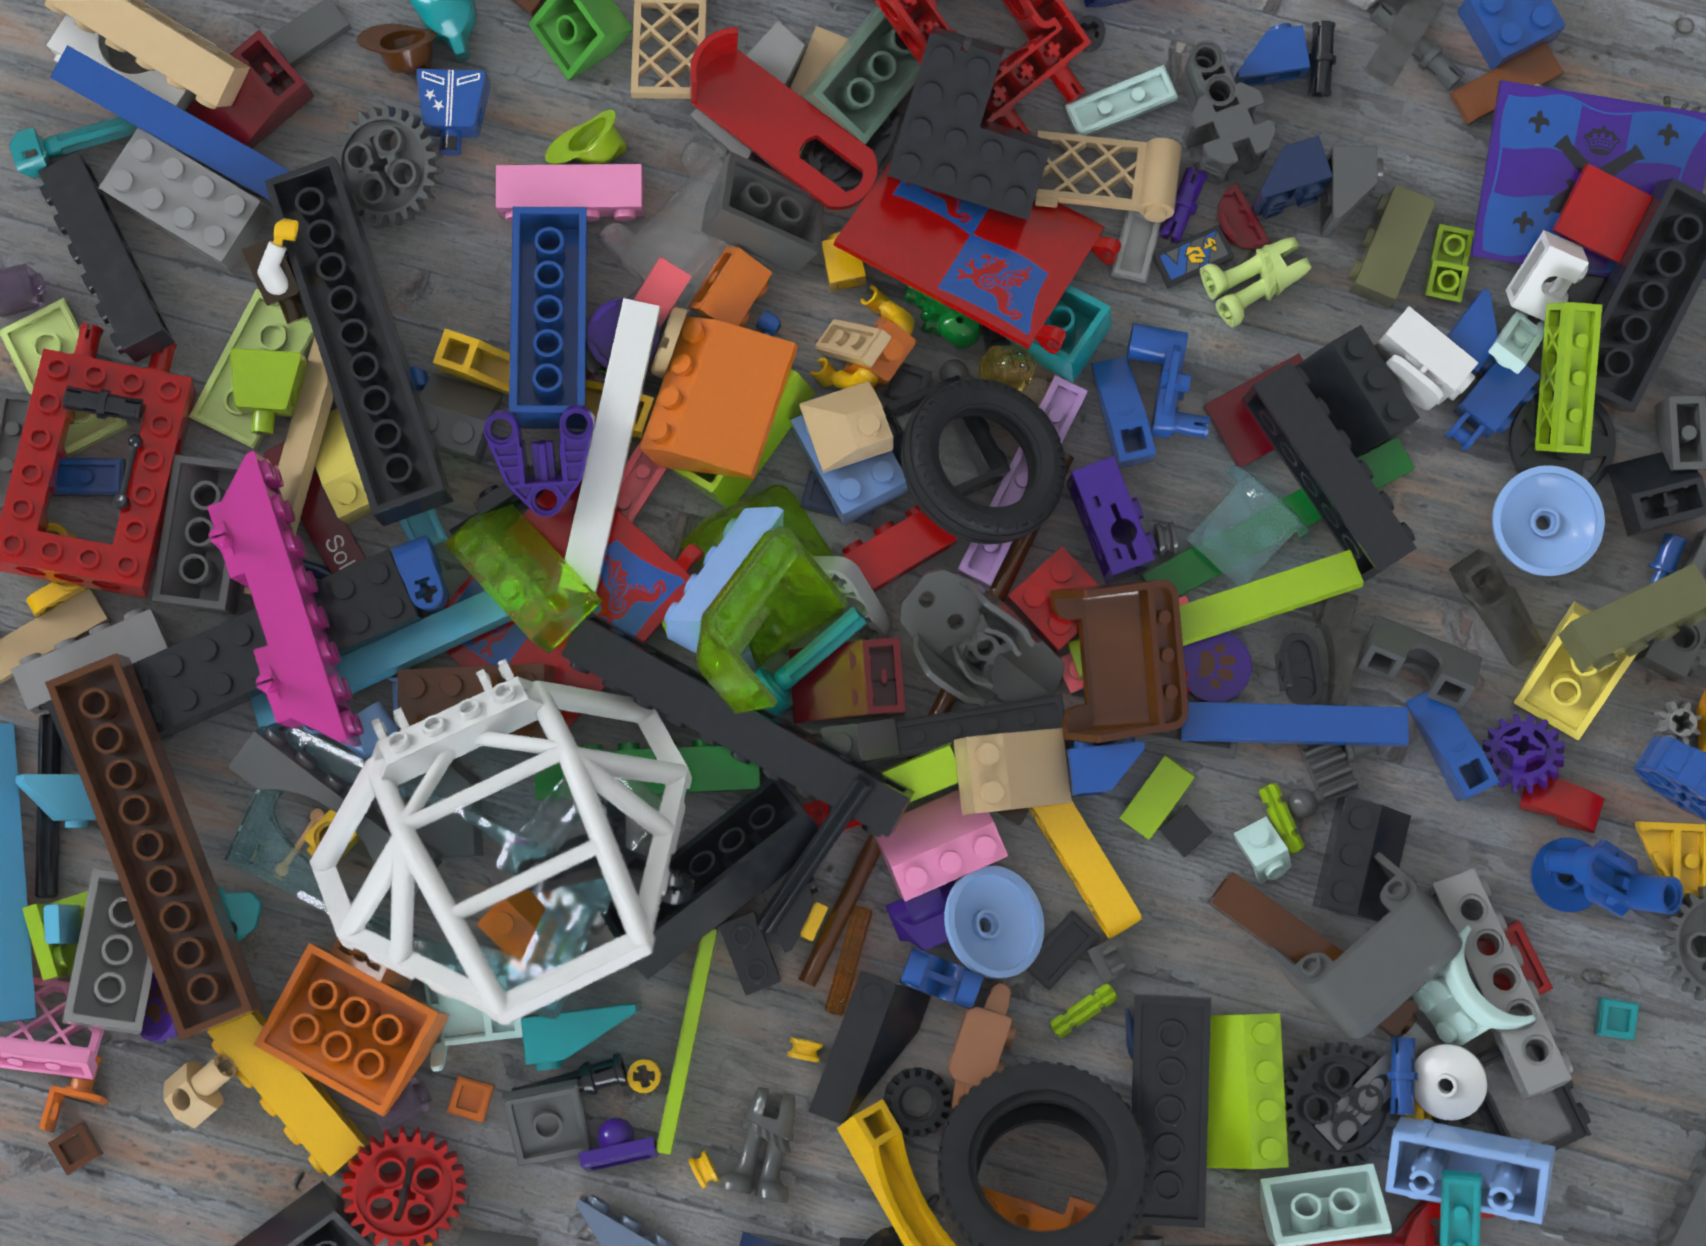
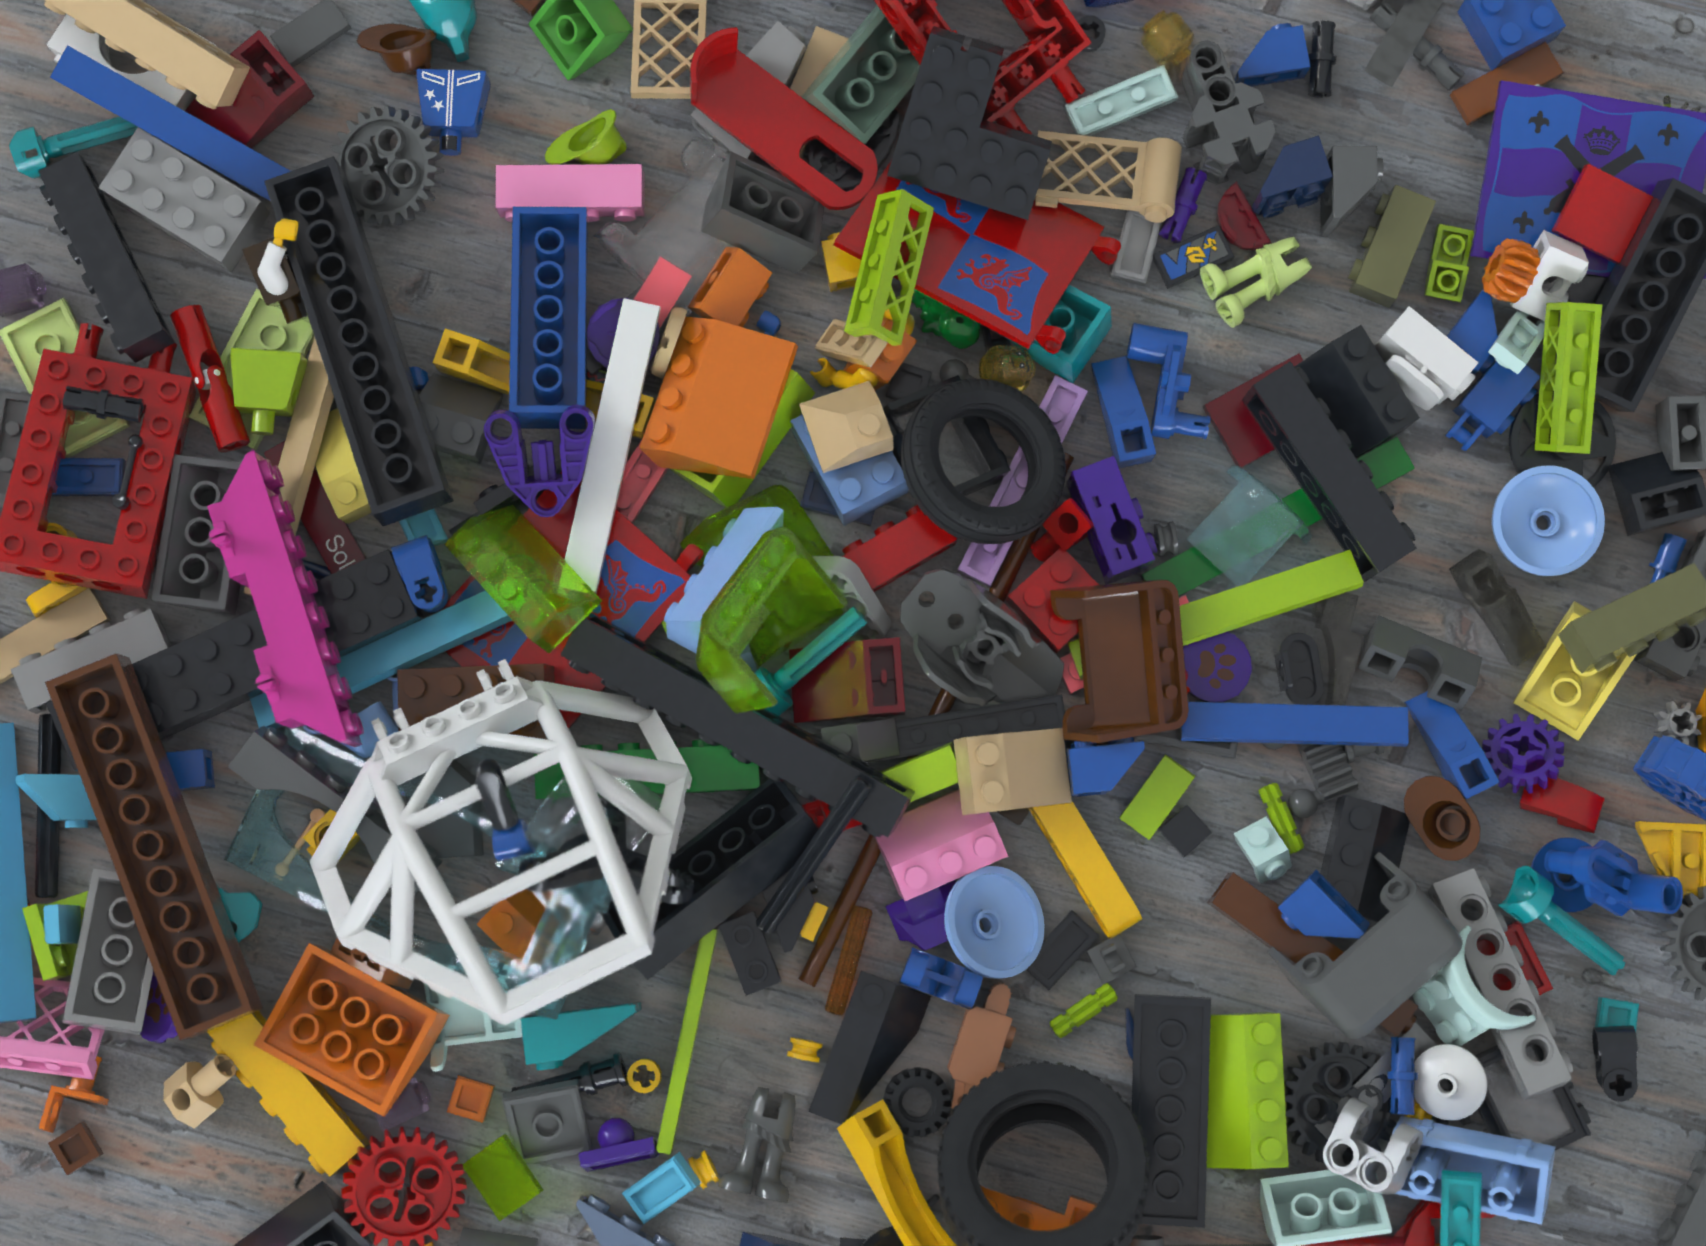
none -> blue brick [166,749,215,791]
none -> red piece [170,305,250,453]
none -> clear neon green piece [463,1133,544,1222]
none -> black piece [475,759,535,861]
none -> medium azure tile [622,1152,702,1224]
none -> lime fence [844,189,934,346]
none -> red bracket [1030,498,1093,562]
none -> clear yellow head [1140,10,1194,66]
none -> blue slope [1278,870,1370,938]
none -> light grey piece [1323,1097,1423,1195]
none -> reddish brown piece [1404,776,1480,861]
none -> orange gear [1482,238,1540,303]
none -> teal piece [1498,865,1625,975]
none -> black piece [1592,1025,1638,1102]

